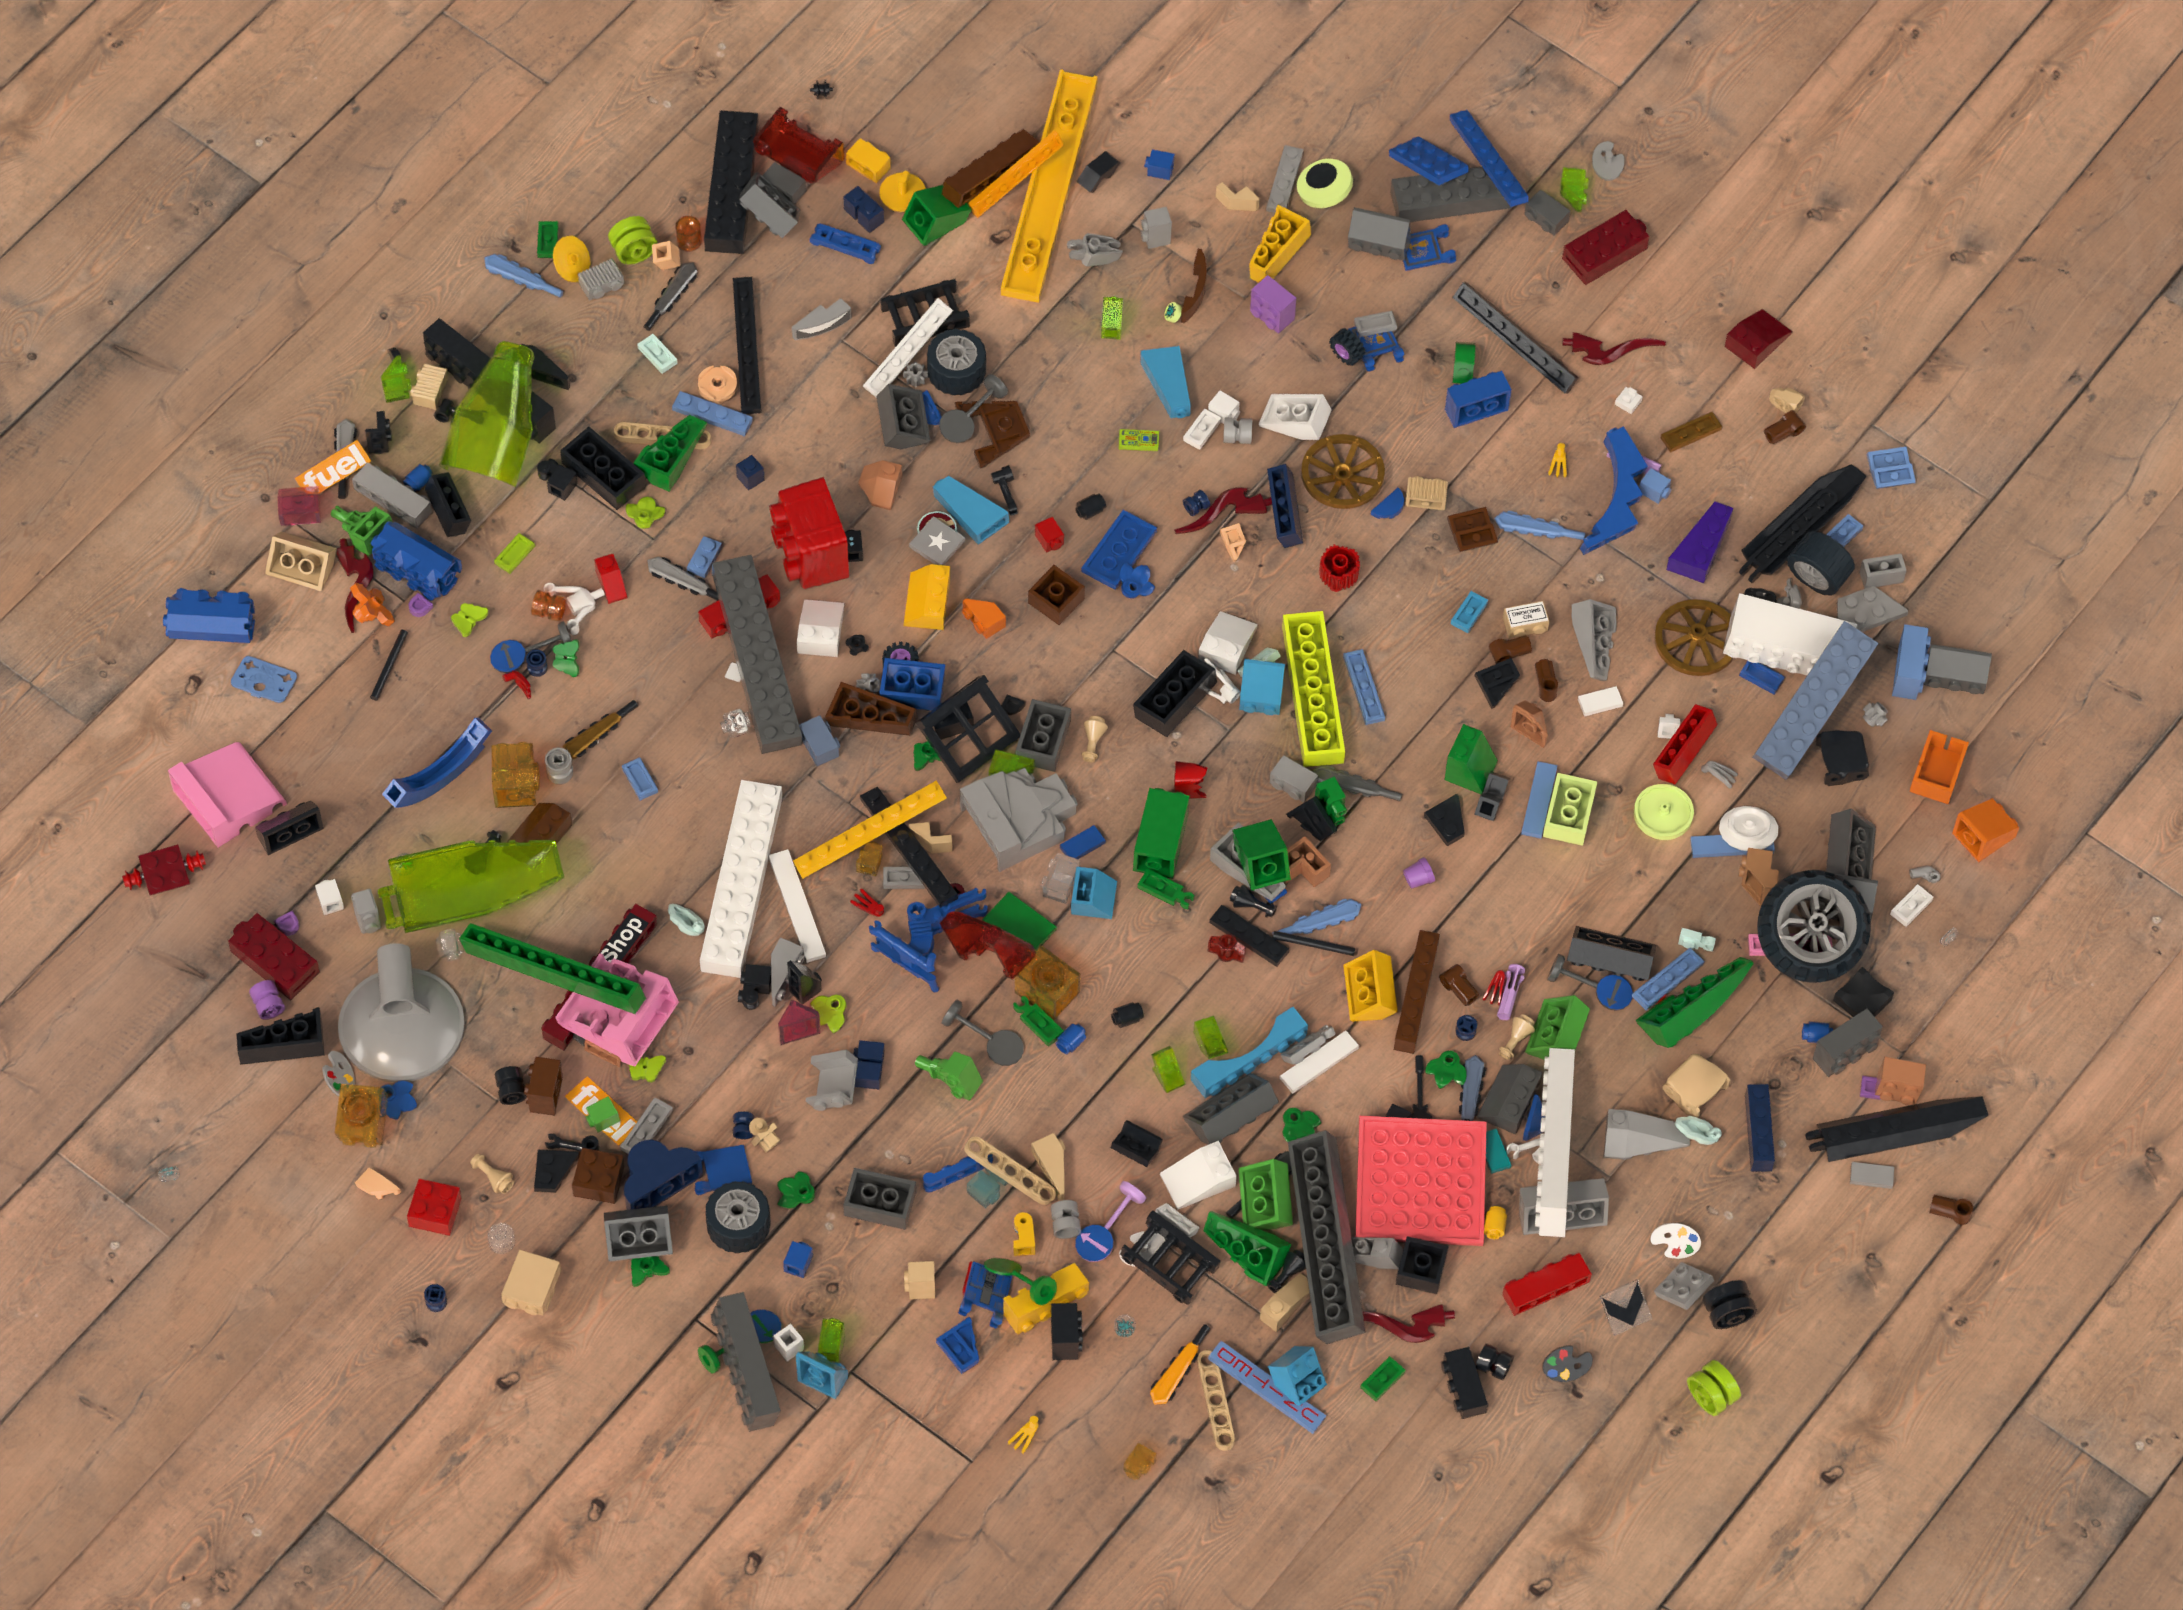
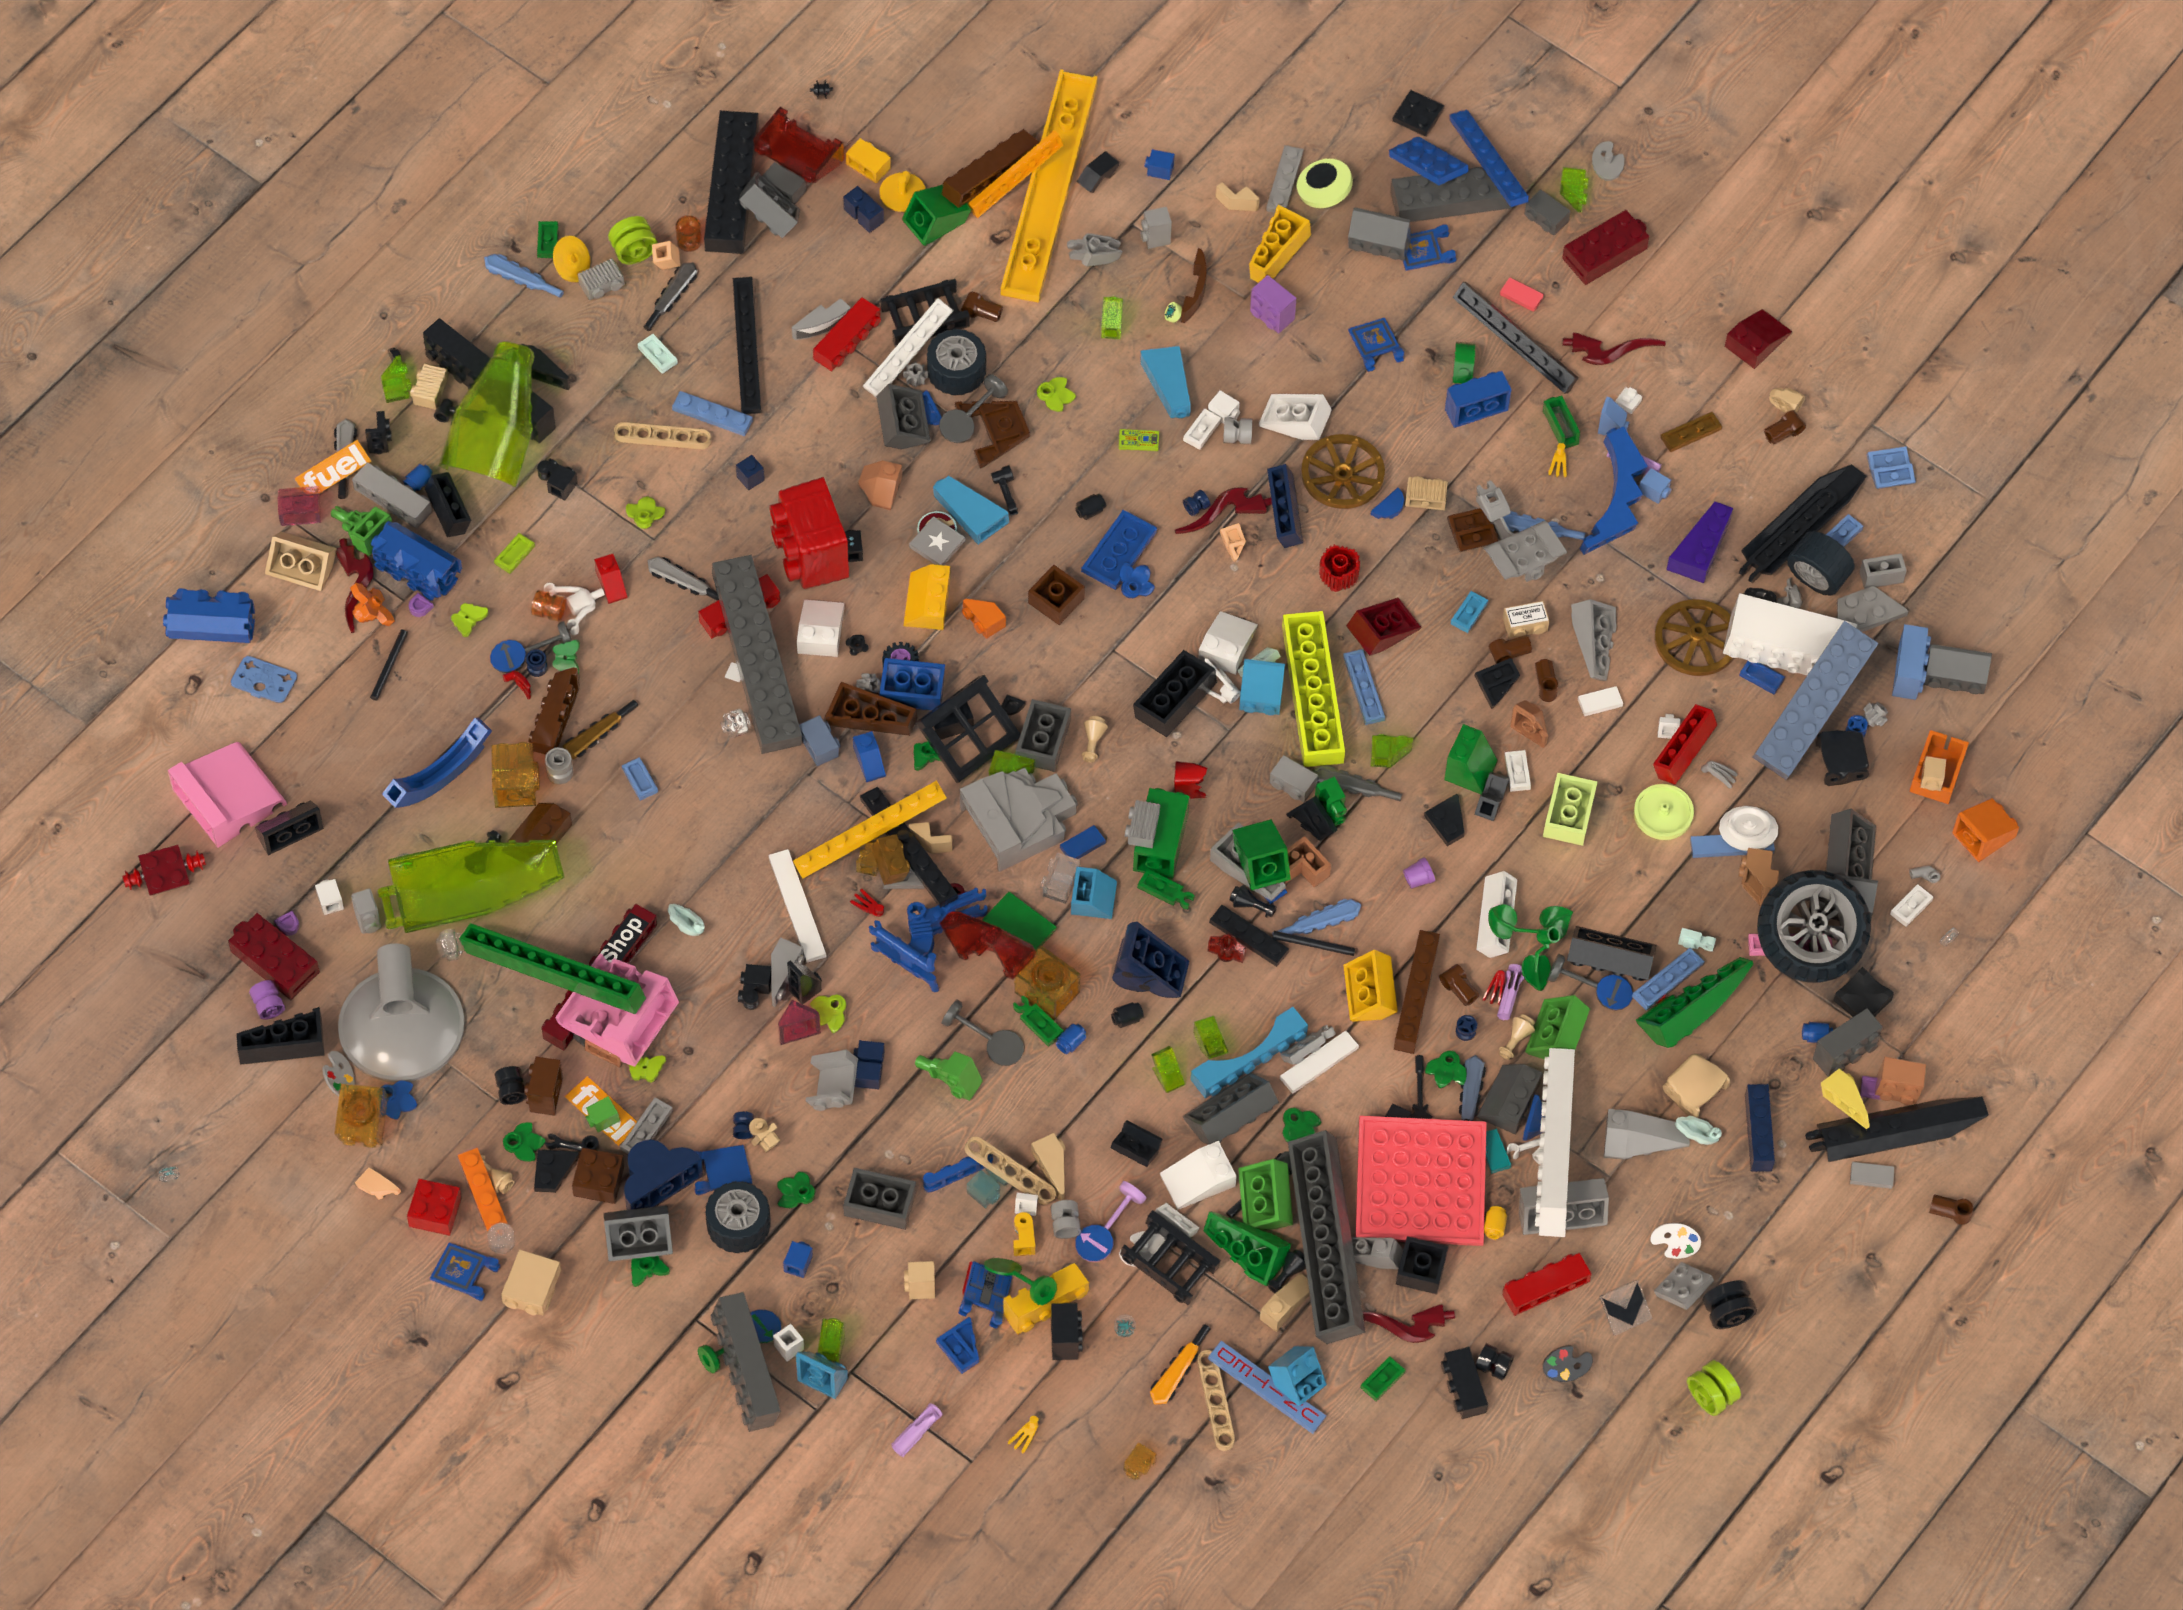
dark blue wheel [424,1284,447,1312] -> none
black brick [560,426,646,510] -> none
green wedge [634,415,707,492] -> none
medium blue plate [687,536,722,578] -> none
light nougat plate [698,365,737,405] -> none
white brick [700,780,782,978] -> none
blue plate [809,223,881,264] -> none
red brick [1035,516,1064,553] -> none
black wheel [1329,328,1366,366] -> none
light grey tile [1354,311,1397,337] -> none
medium blue tile [1521,761,1558,839] -> none
none -> blue flag [430,1243,501,1301]
none -> orange plate [458,1147,508,1234]
none -> green plate [503,1122,546,1162]
none -> reddish brown wedge [528,667,580,755]
none -> red brick [813,297,881,372]
none -> blue slope [853,731,886,783]
none -> pearl gold brick [872,834,910,885]
none -> lavender piece [891,1403,943,1457]
none -> reddish brown piece [961,292,1003,323]
none -> white plate [1015,1193,1038,1216]
none -> lime plate [1037,377,1076,412]
none -> dark blue brick [1112,921,1189,998]
none -> light grey brick [1125,800,1160,848]
none -> dark red slope [1346,598,1421,656]
none -> clear neon green slope [1370,734,1413,768]
none -> black plate [1392,90,1444,137]
none -> light grey piece [1476,480,1567,582]
none -> white brick [1476,871,1517,958]
none -> green plant [1488,904,1573,991]
none -> coral tile [1500,278,1544,312]
none -> white plate [1504,750,1531,792]
none -> green window [1543,396,1580,449]
none -> medium blue slope [1598,397,1629,436]
none -> light yellow slope [1821,1069,1870,1129]
none -> blue wheel [1845,715,1868,738]
none -> tan brick [1920,756,1946,791]

